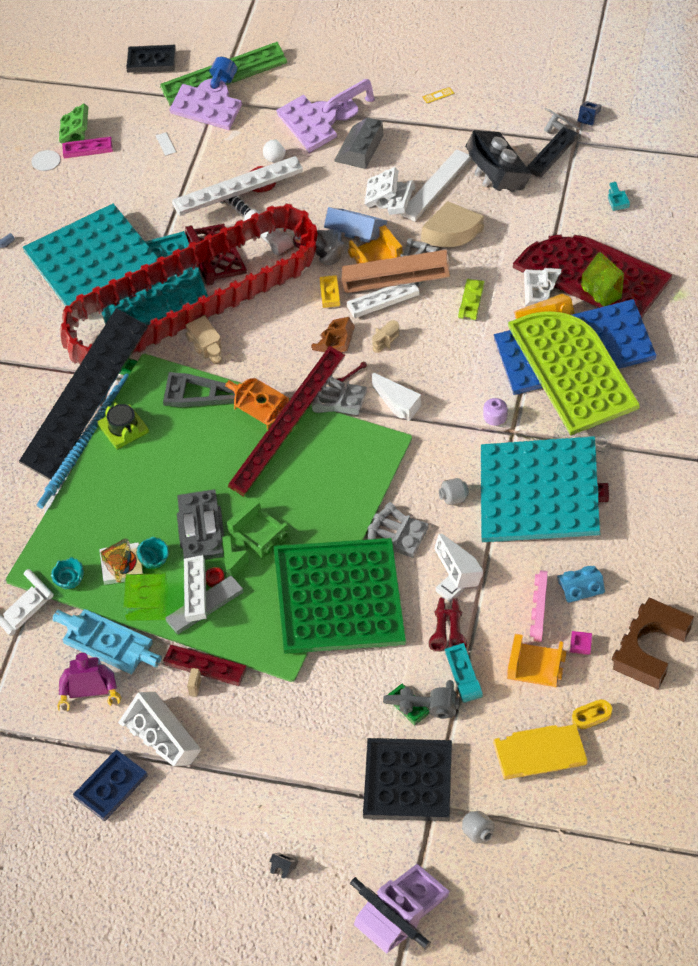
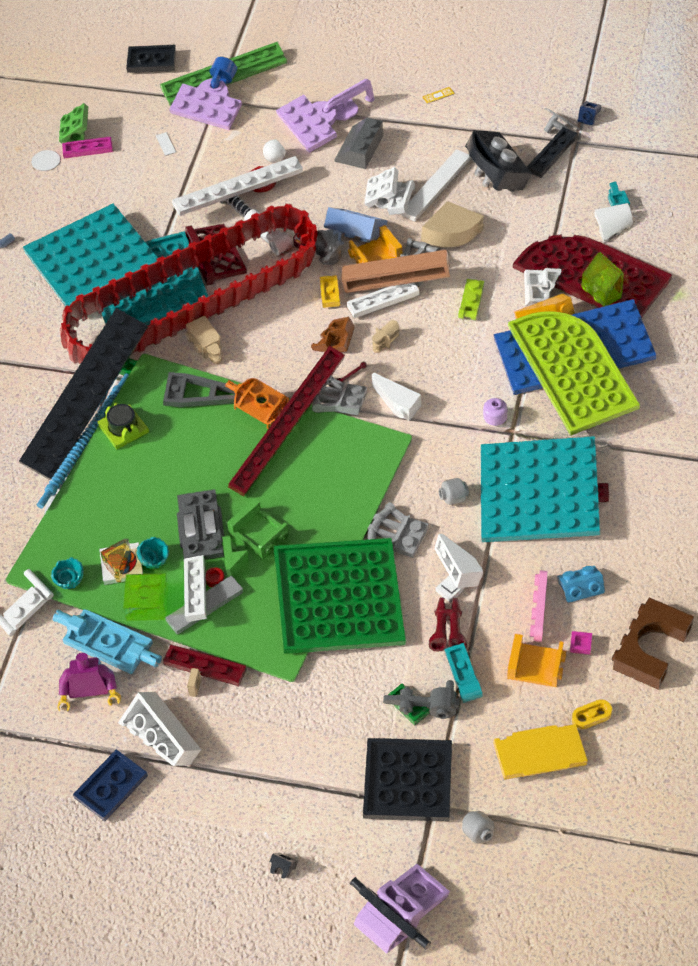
none -> white slope [594,203,633,243]

